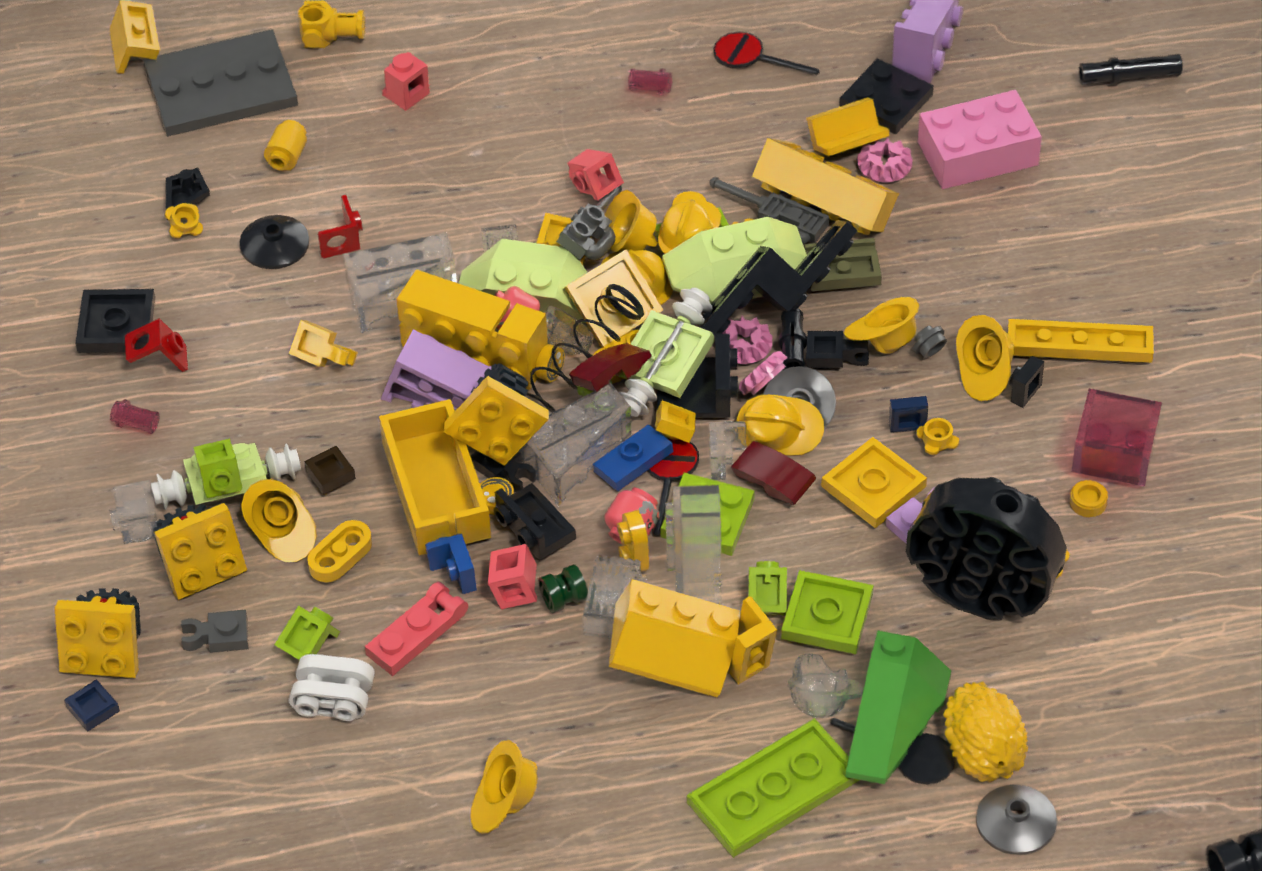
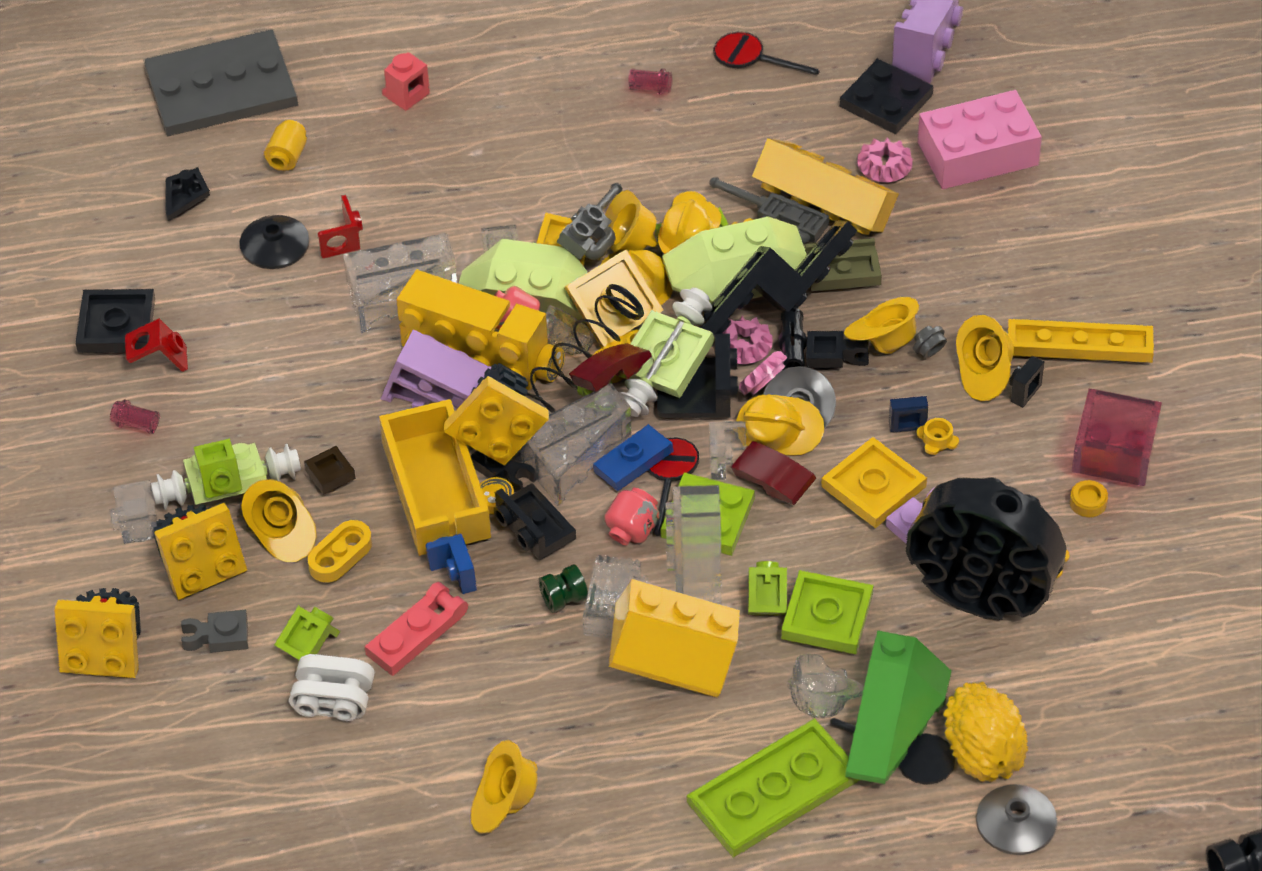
dark blue tile [64,679,120,732] -> none
yellow panel [110,0,160,74] -> none
yellow plate [165,203,203,239] -> none
yellow plate [289,320,358,367] -> none
yellow connector [298,1,365,48] -> none
coral brick [488,544,537,609] -> none
coral brick [567,149,624,201] -> none
yellow plate [617,510,649,574] -> none
yellow plate [655,400,696,443] -> none
yellow panel [729,596,777,685] -> none
yellow panel [806,98,890,156] -> none
black pin [1078,54,1183,85] -> none

